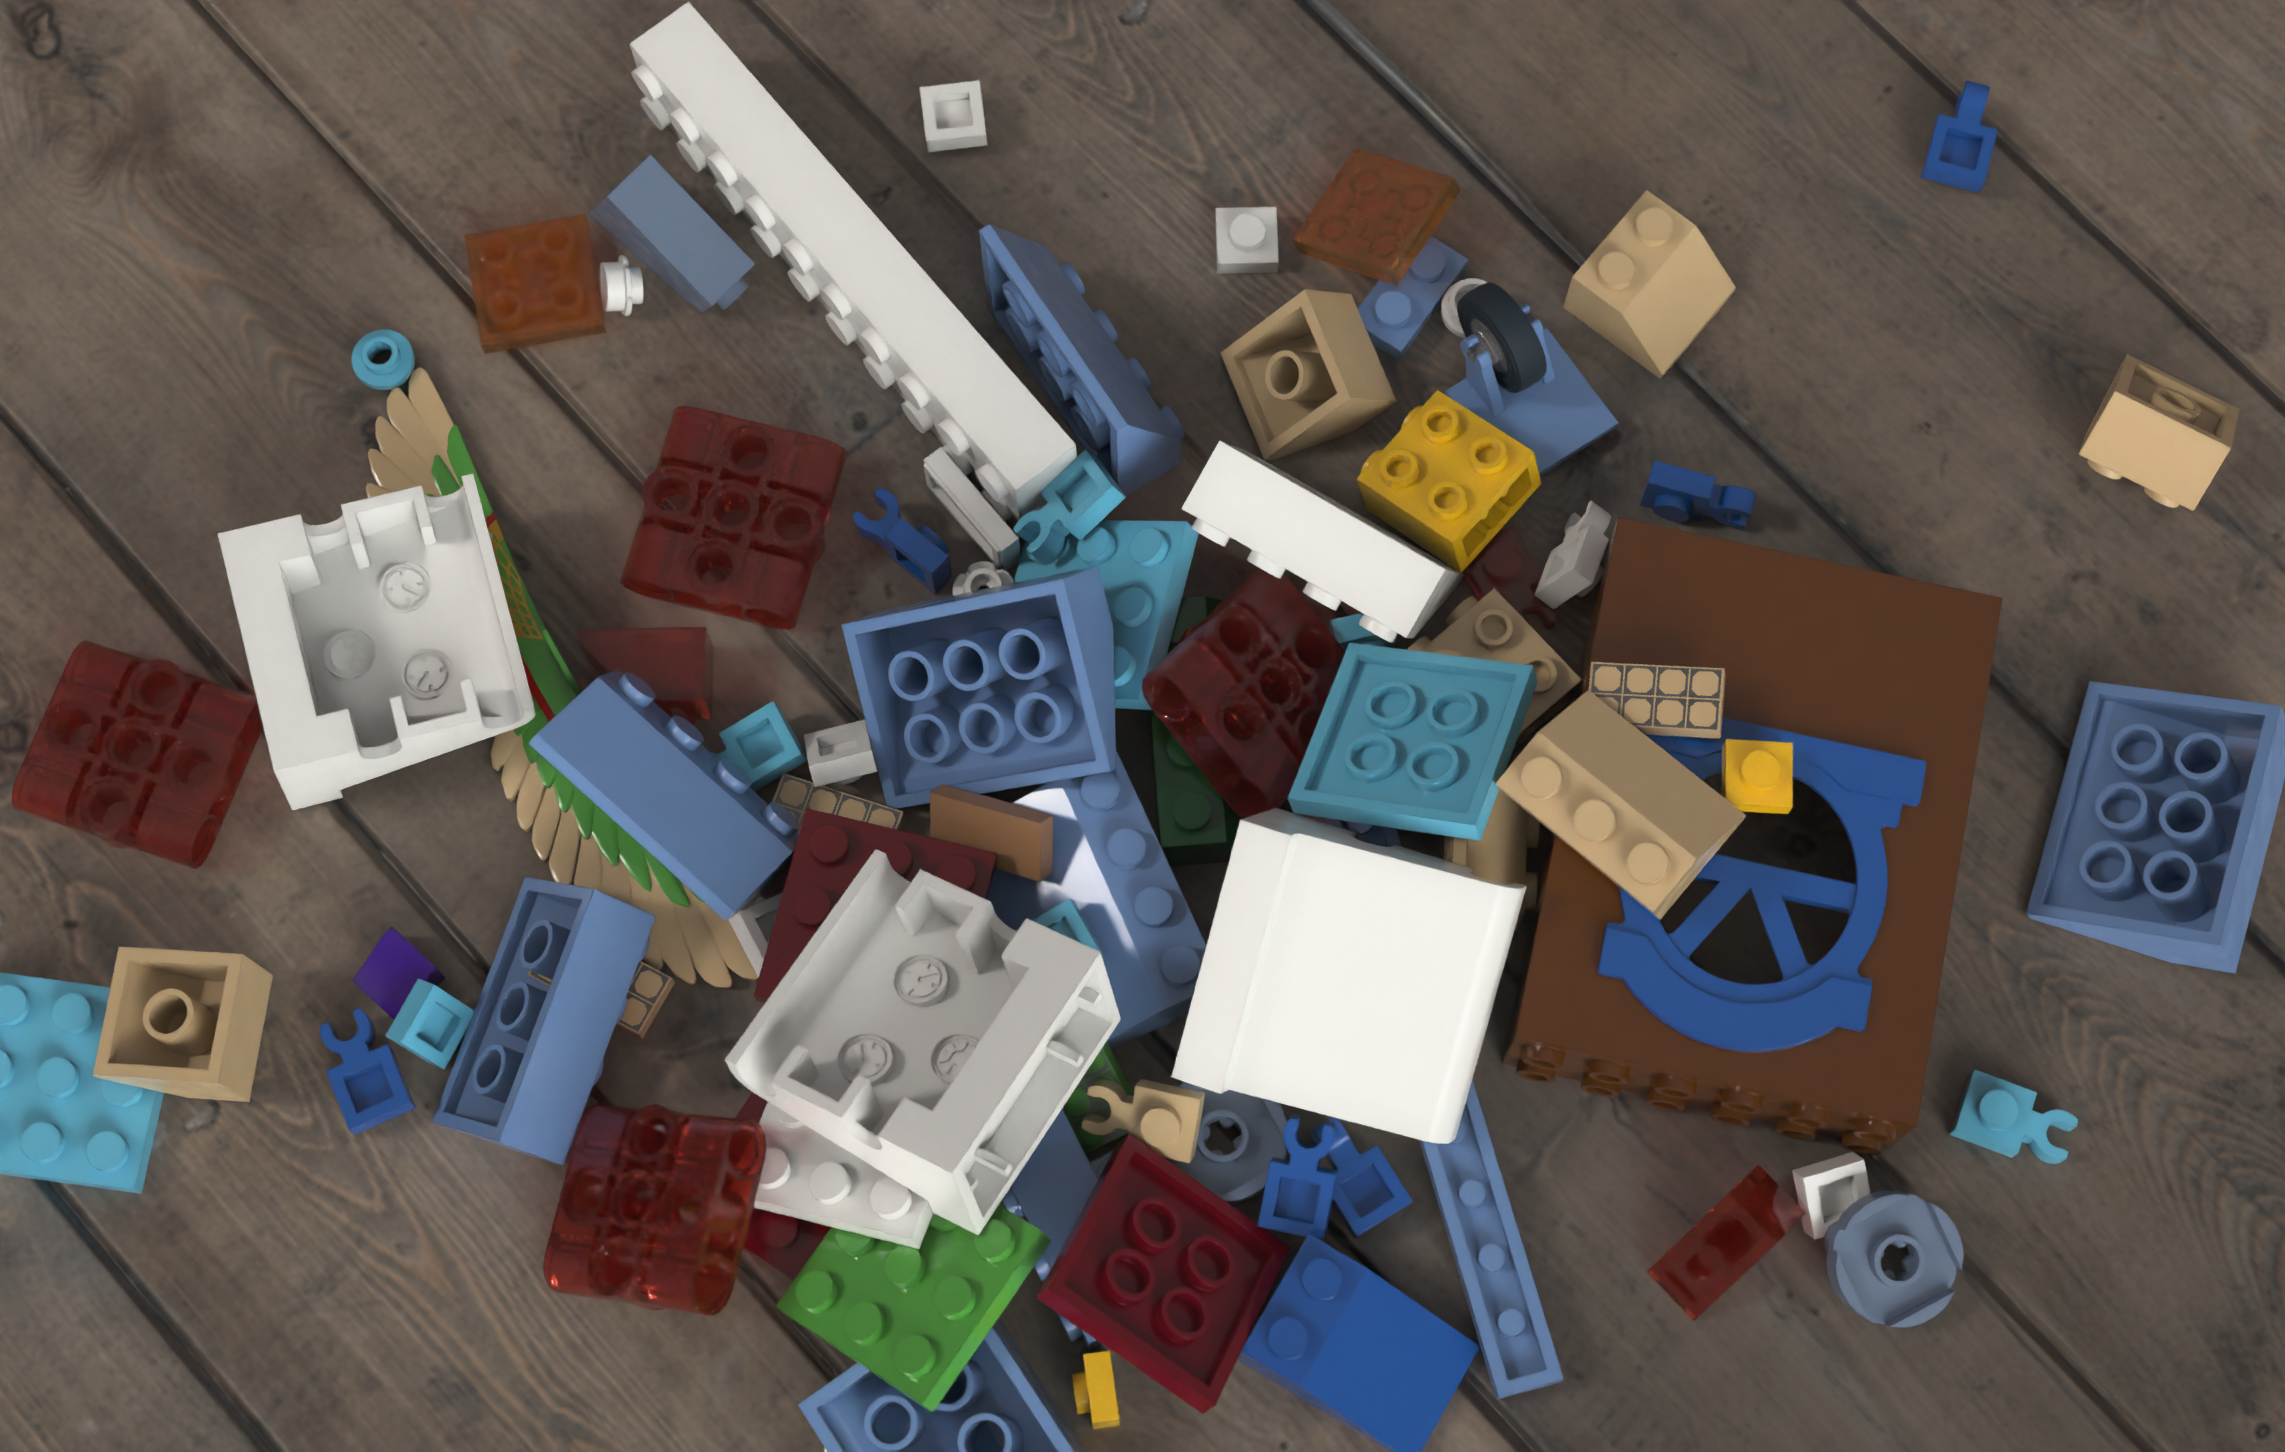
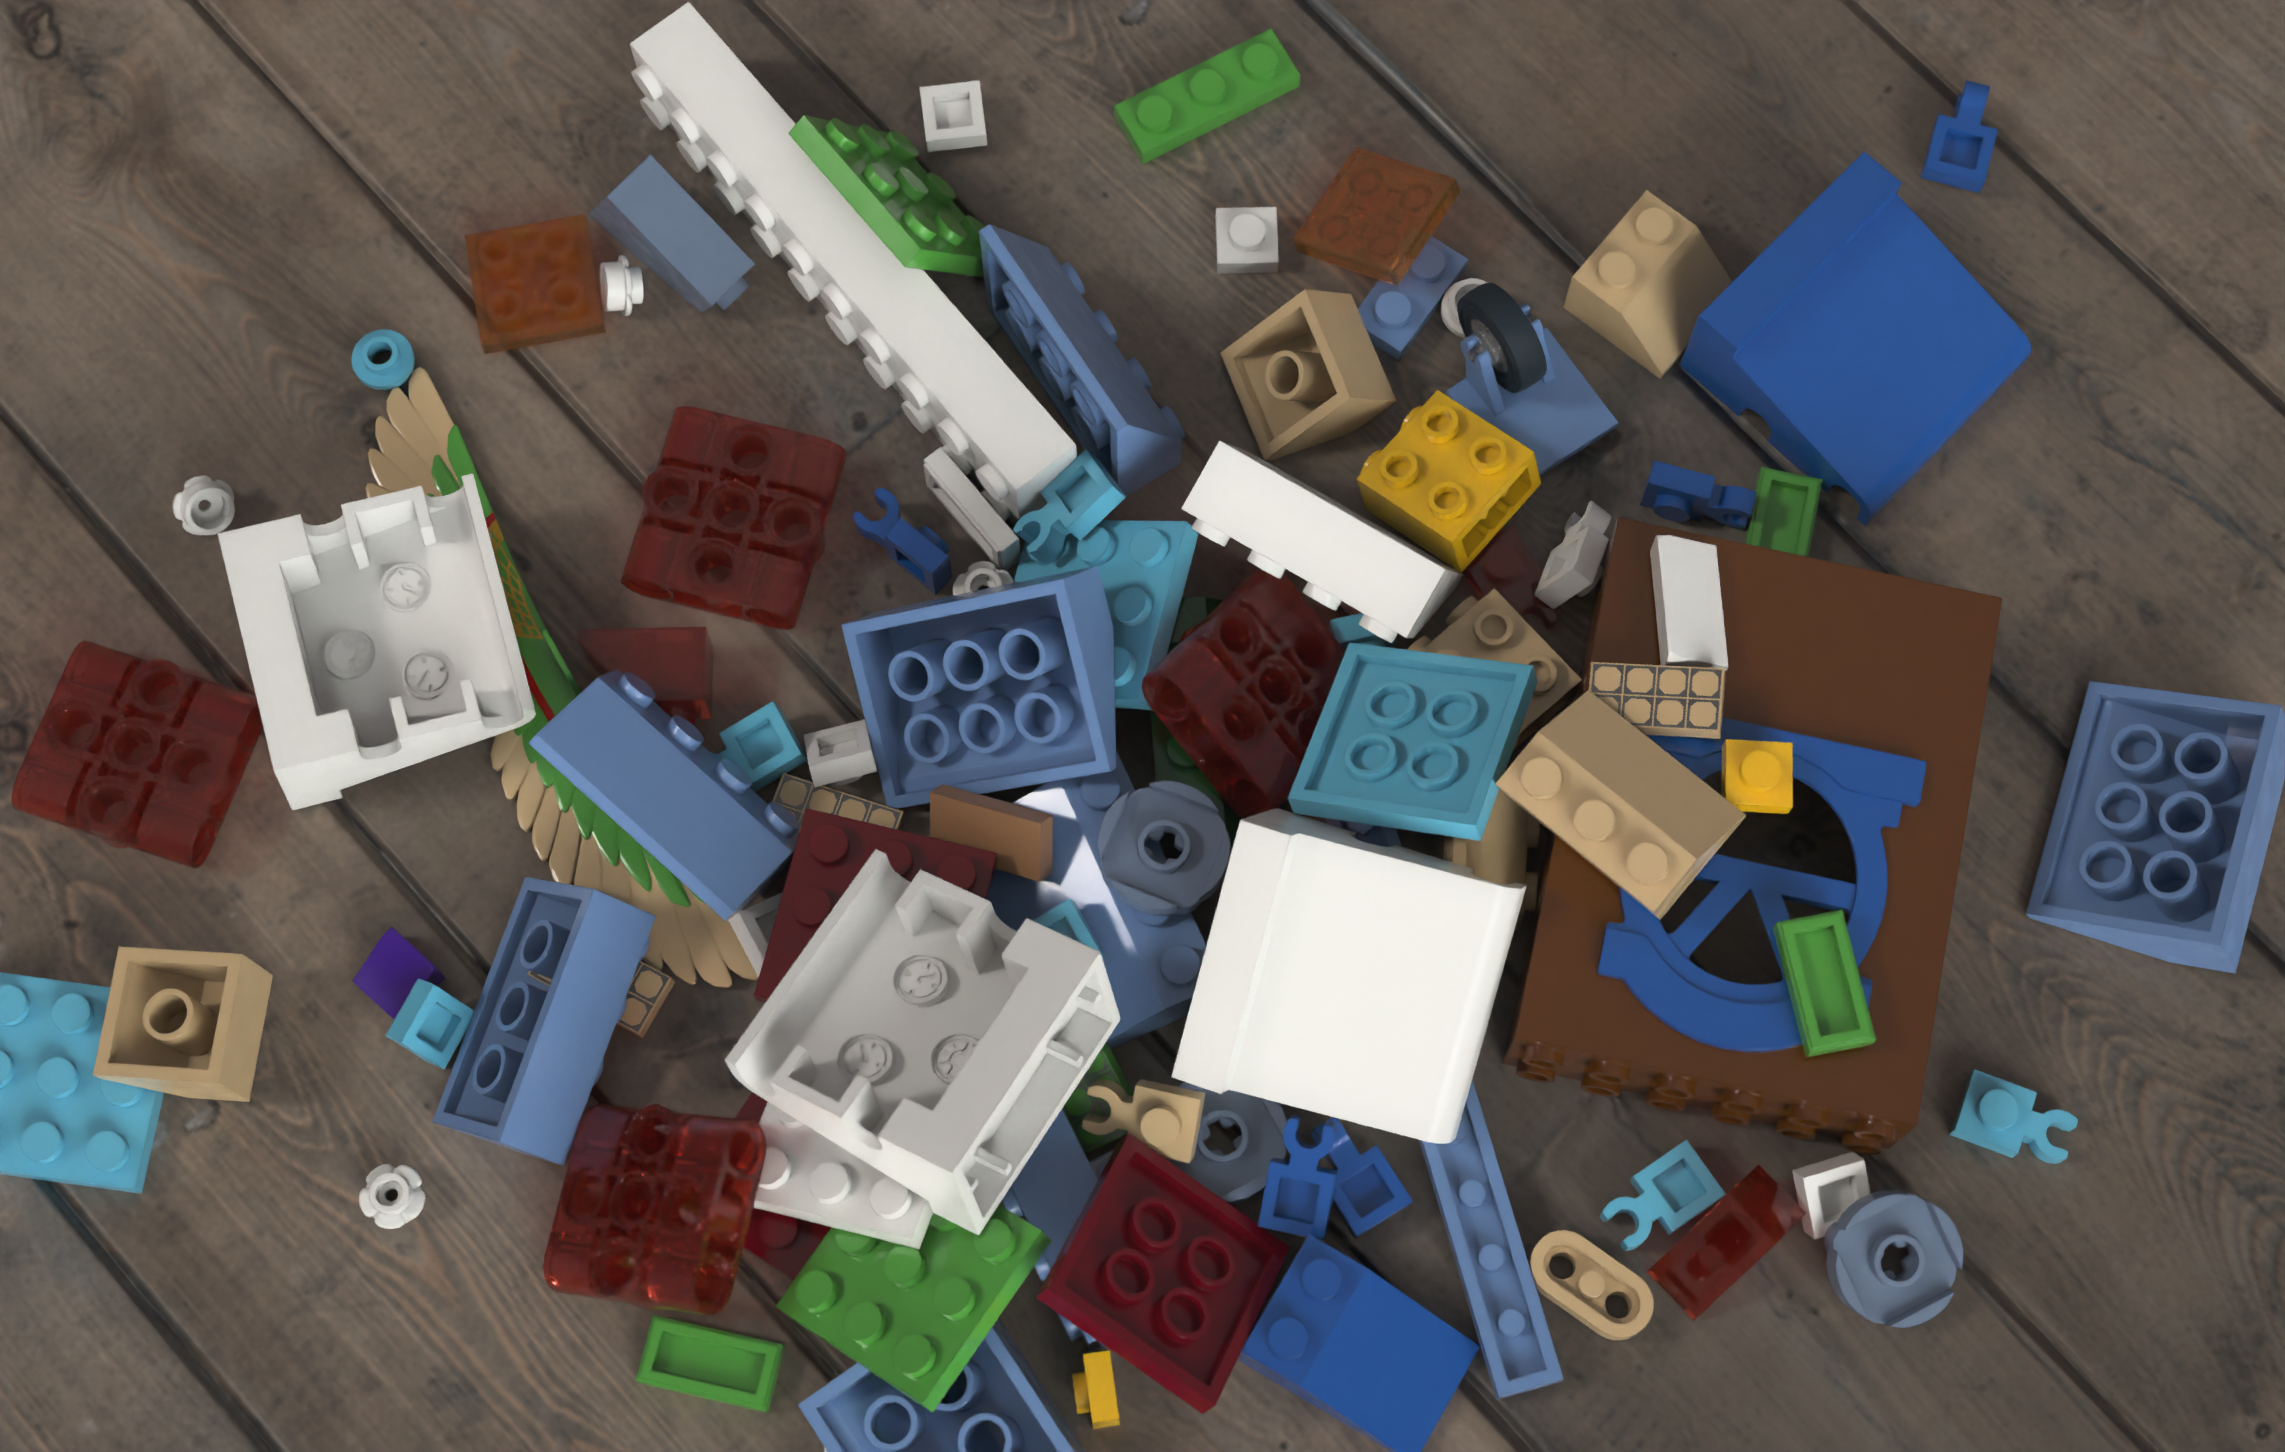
blue plate [320,1008,416,1135] -> none
tan slope [2079,354,2240,511] -> none
none -> white plate [172,475,235,535]
none -> white plate [359,1164,425,1229]
none -> bright green tile [635,1315,785,1413]
none -> bright green plate [788,115,985,277]
none -> sand blue plate [1097,781,1230,915]
none -> bright green plate [1114,28,1301,164]
none -> tan plate [1528,1230,1654,1340]
none -> medium azure plate [1599,1139,1726,1251]
none -> white slope [1650,535,1729,671]
none -> blue panel [1680,151,2031,526]
none -> bright green tile [1744,467,1822,557]
none -> bright green tile [1773,910,1876,1058]

